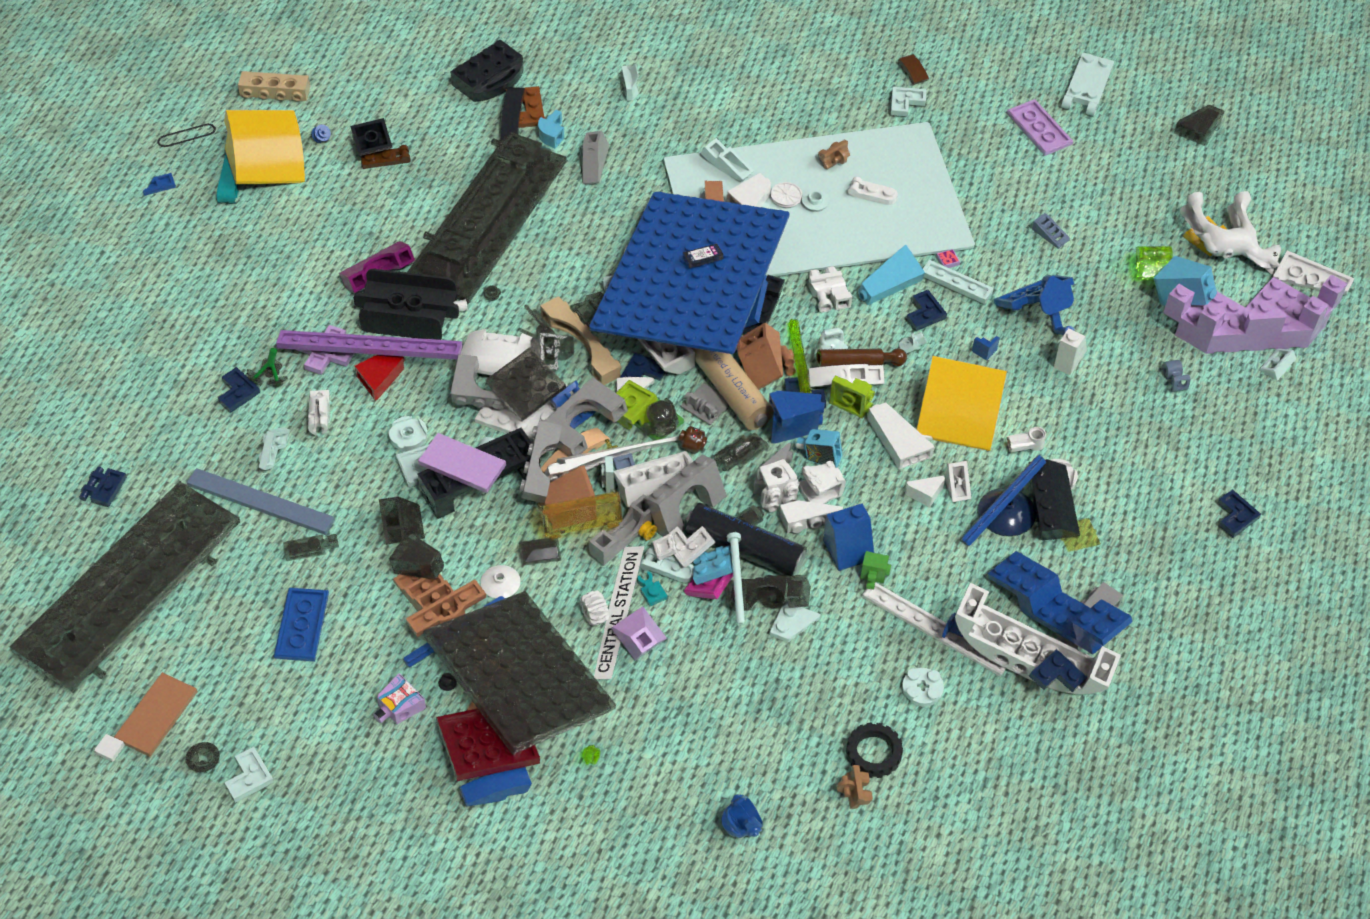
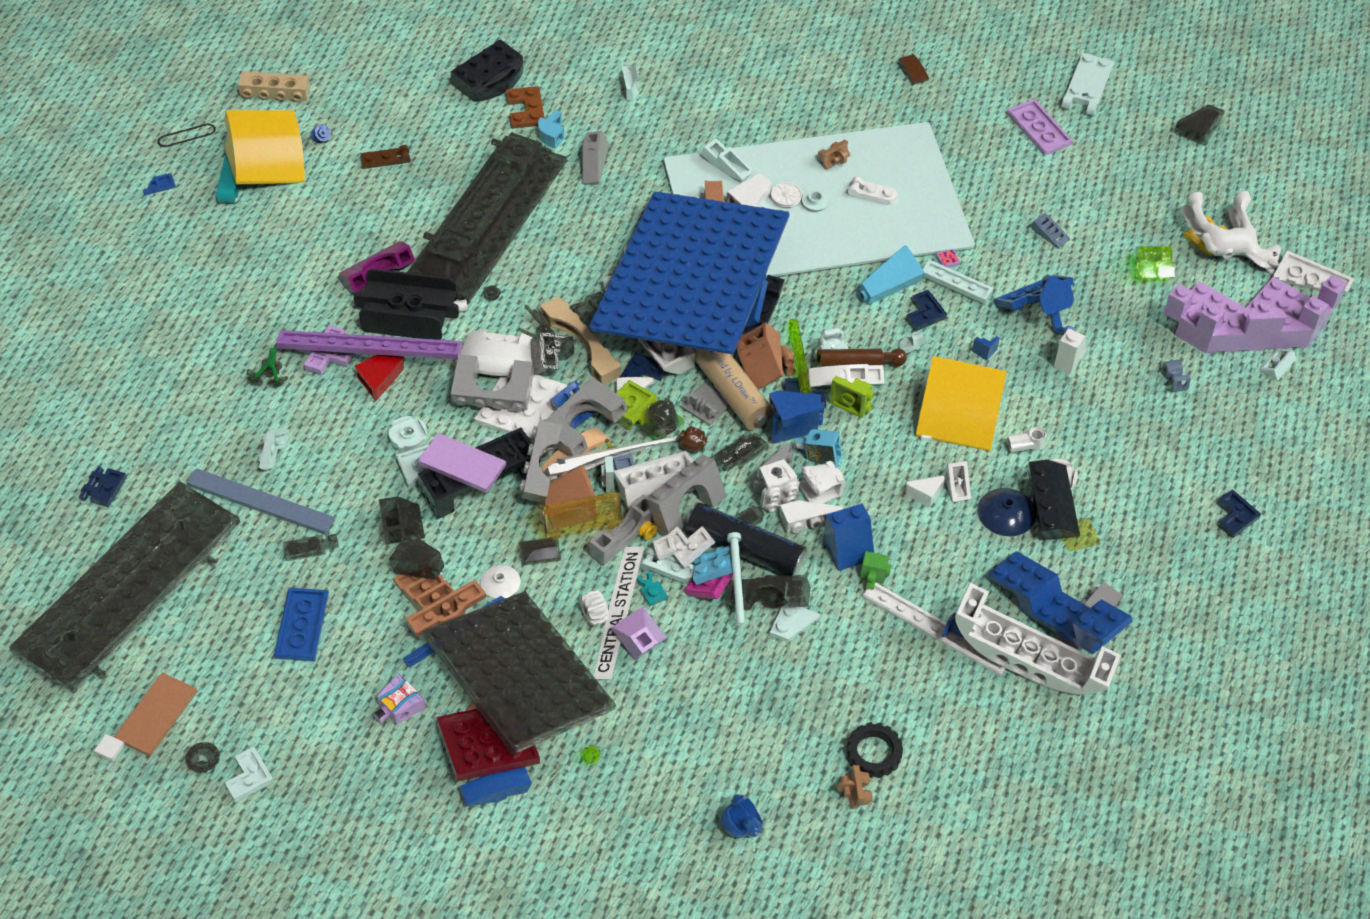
dark blue plate [218,367,260,413] -> none
white plate [308,390,330,435] -> none
black slope [350,118,393,156] -> none
black piece [438,673,457,691] -> none
clear smoke plate [486,347,566,421] -> none
black slope [500,87,525,145] -> none
tile [683,243,724,268] -> none
white hips [809,266,852,313] -> none
white slope [867,402,935,469] -> none
light aqua plate [891,87,926,117] -> none
light aqua plate [902,668,944,707] -> none
blue axle [962,455,1046,546] -> none
dark blue plate [1029,649,1087,693] -> none
medium azure slope [1154,256,1217,306] -> none

